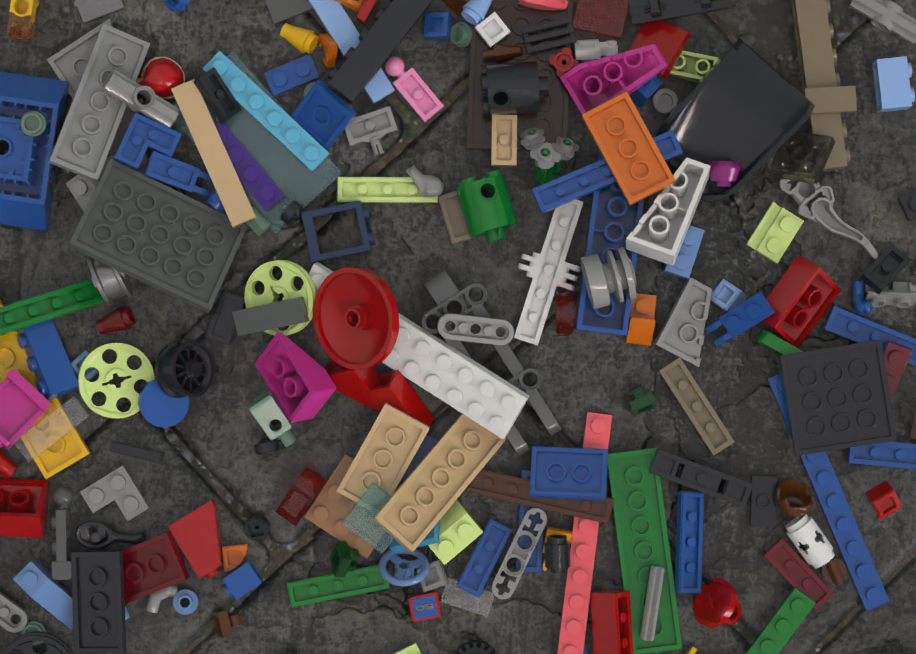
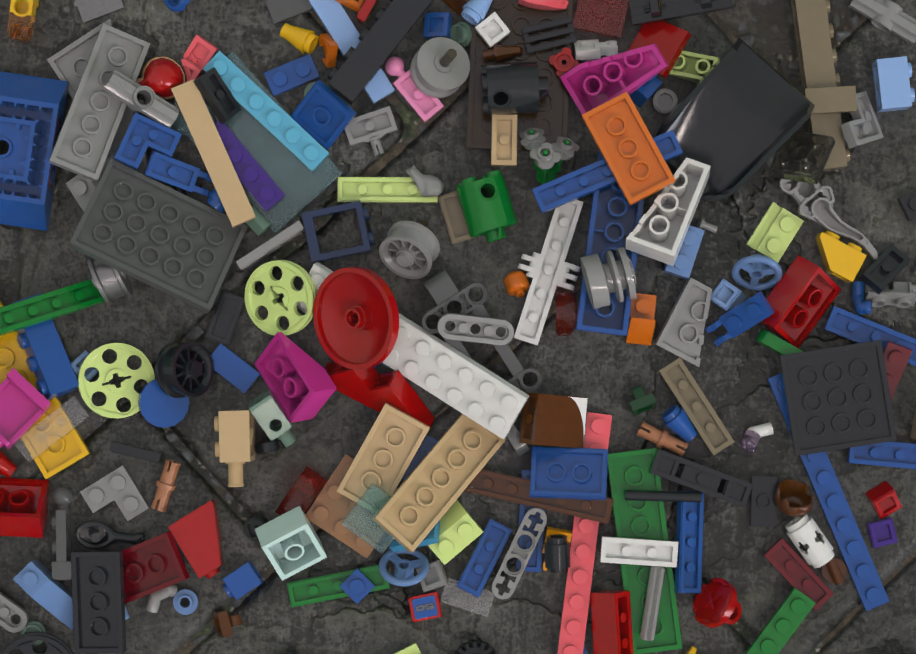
sand green plate [20,111,47,137] -> none
dark red cone [96,306,136,335] -> none
orange tile [222,543,248,572] -> none
dark grey tile [232,296,309,336] -> none
black tile [280,200,303,225] -> none
dark green tile [329,541,361,577] -> none
magenta cone [708,161,741,187] -> none
none -> nougat pin [151,459,181,512]
none -> coral slope [181,35,219,82]
none -> blue tile [211,343,261,394]
none -> tan brick [214,410,256,487]
none -> light grey tile [236,220,305,271]
none -> light aqua brick [255,506,327,581]
none -> blue plate [339,568,375,604]
none -> light grey wheel [379,220,440,279]
none -> light grey wheel [410,37,470,98]
none -> orange piece [504,270,530,298]
none -> reddish brown panel [519,392,588,448]
none -> white plate [600,536,678,567]
none -> black bar [625,490,702,503]
none -> nougat pin [636,421,688,457]
none -> blue cone [661,405,698,442]
none -> light grey piece [697,218,718,233]
none -> medium blue piece [732,254,782,291]
none -> arm [742,422,774,454]
none -> yellow slope [815,231,867,283]
none -> light grey plate [840,91,884,149]
none -> dark purple tile [866,517,898,548]

